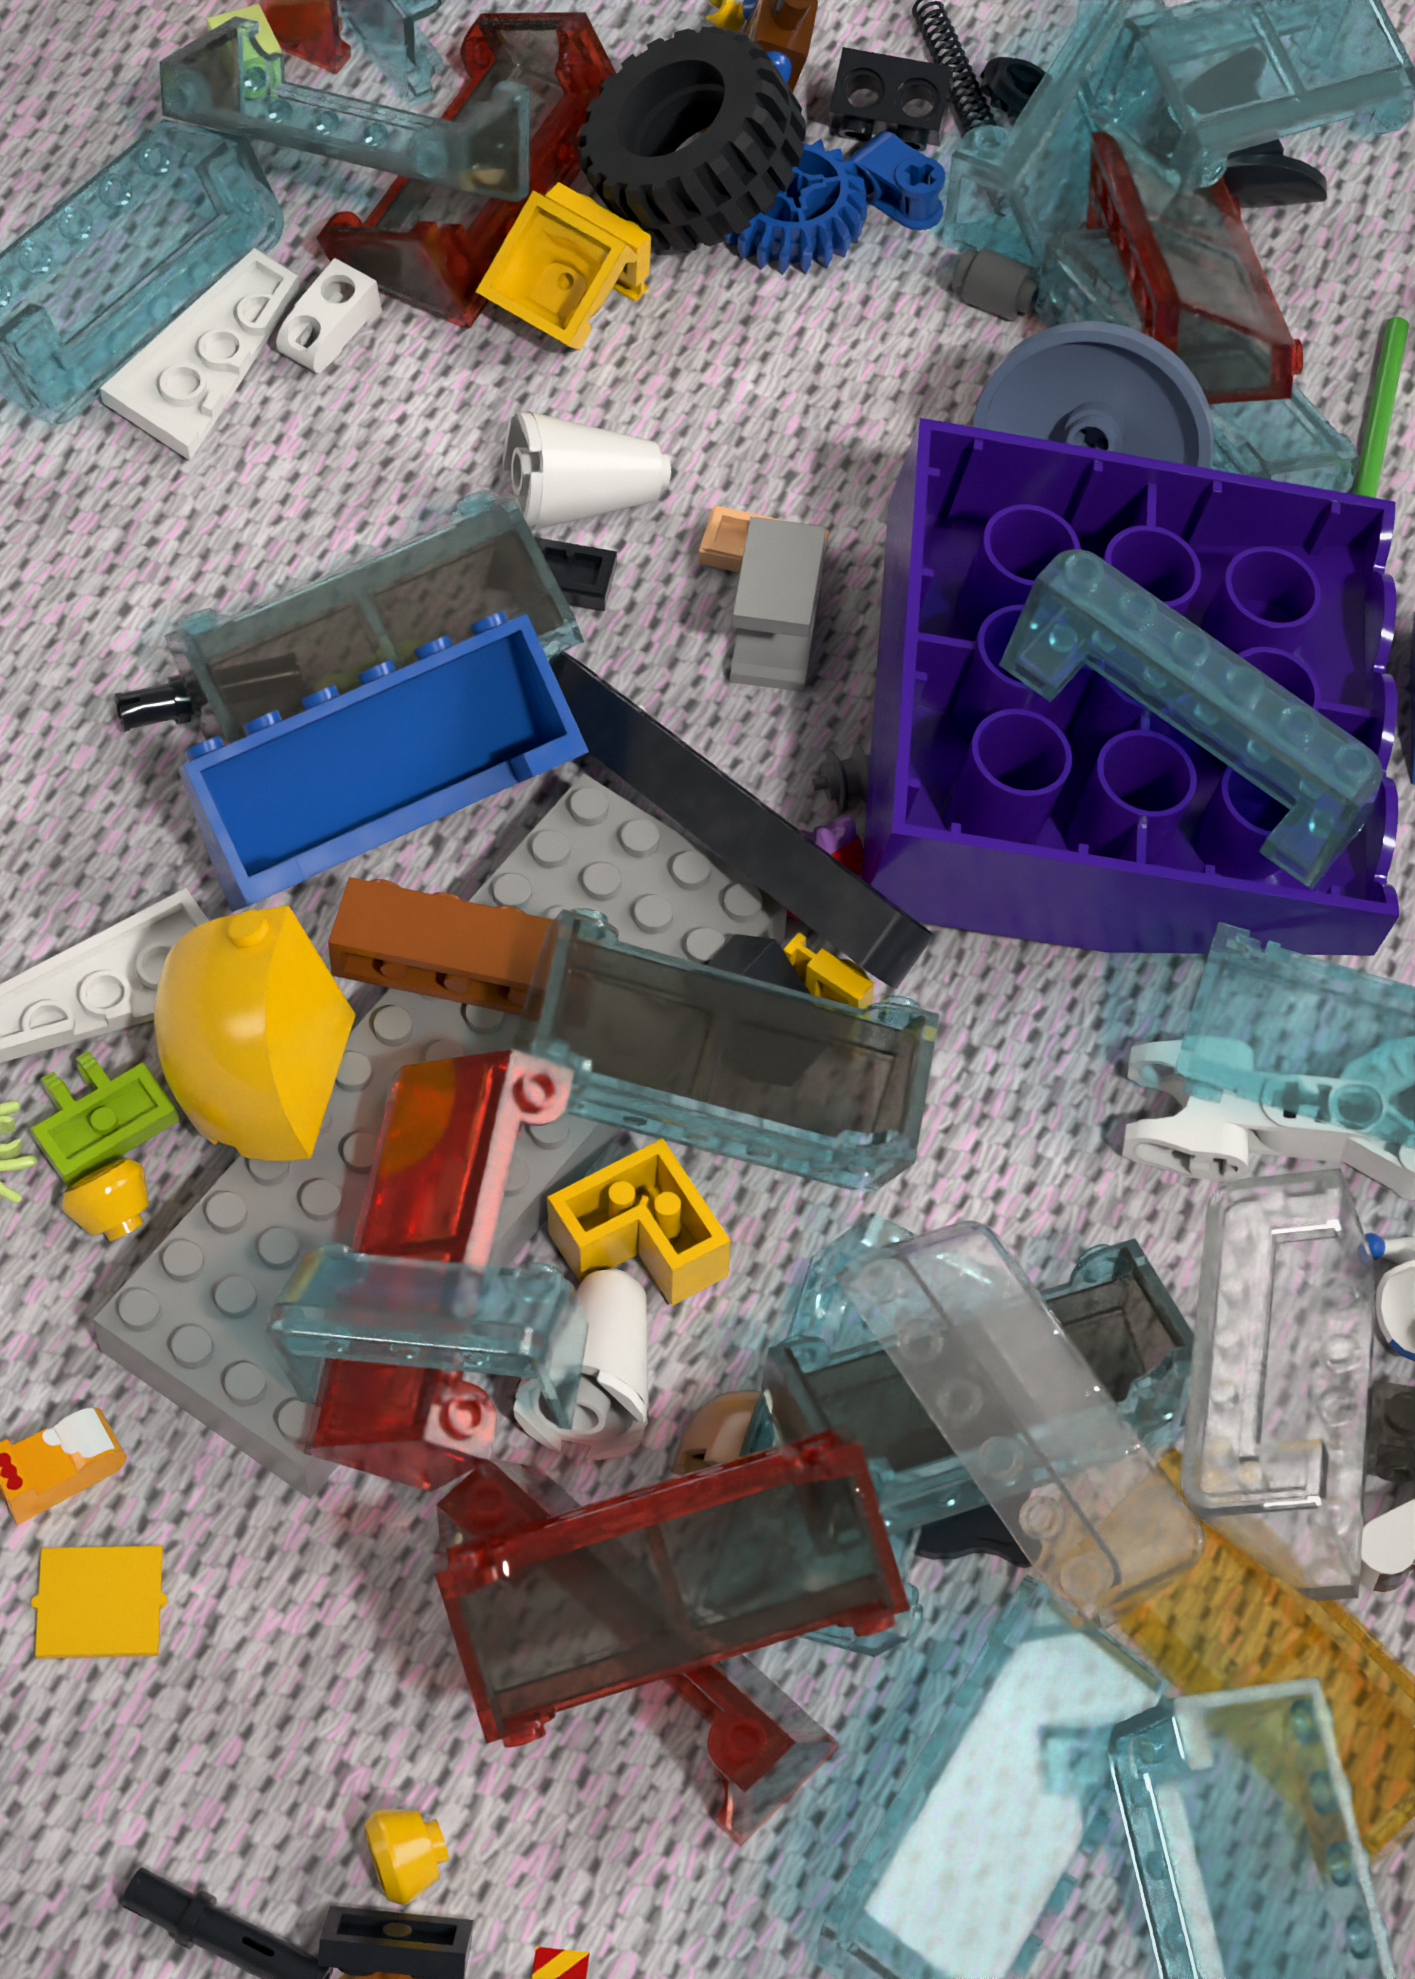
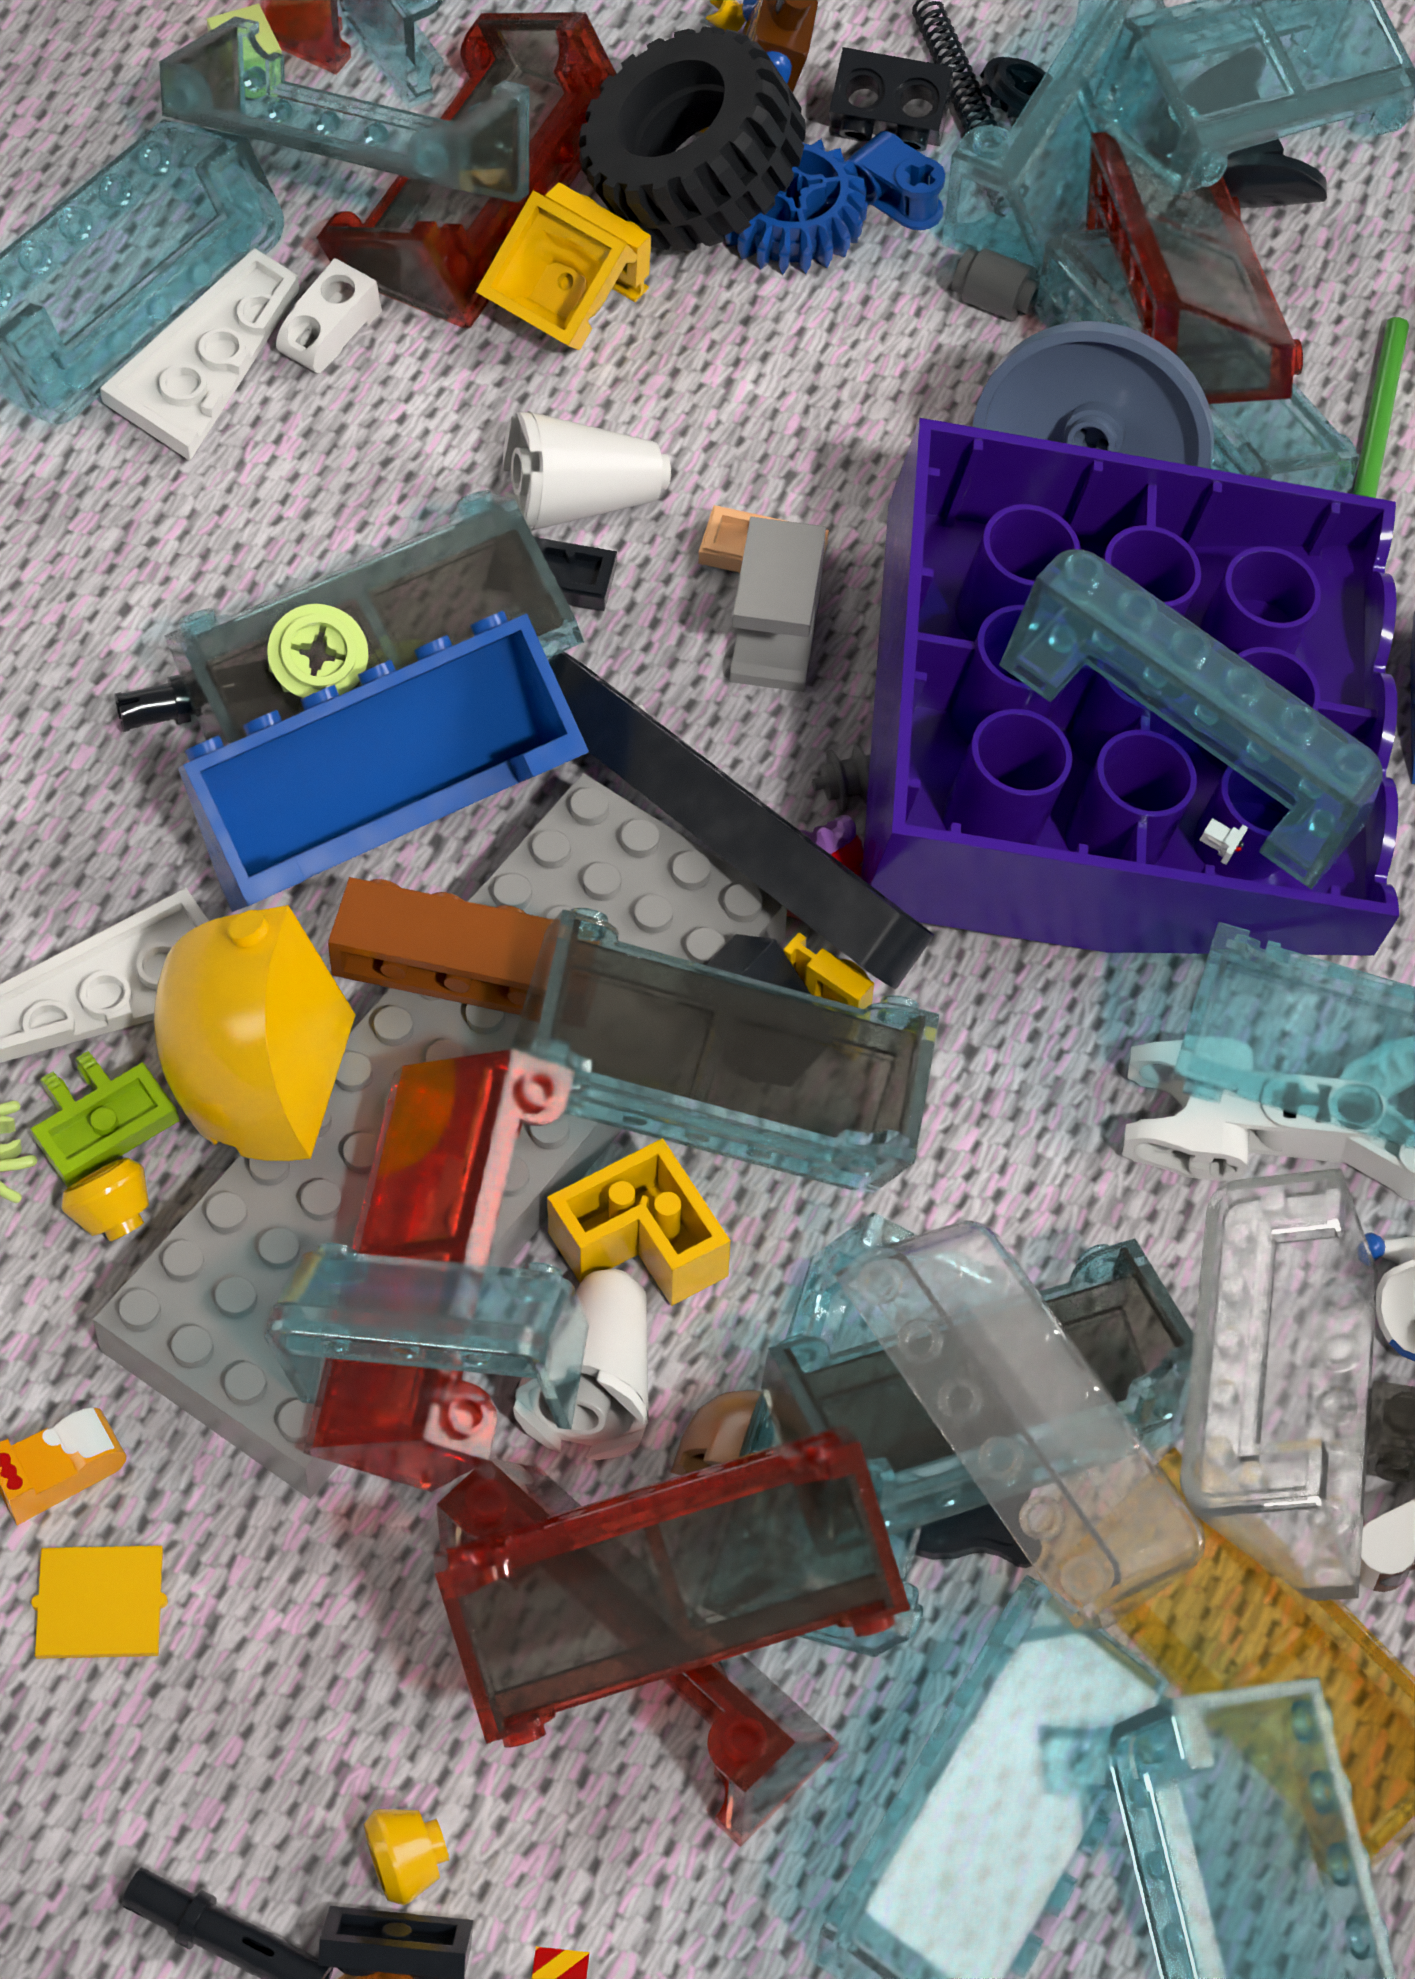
none -> yellowish green gear [267,604,368,698]
none -> white piece [1200,818,1248,865]

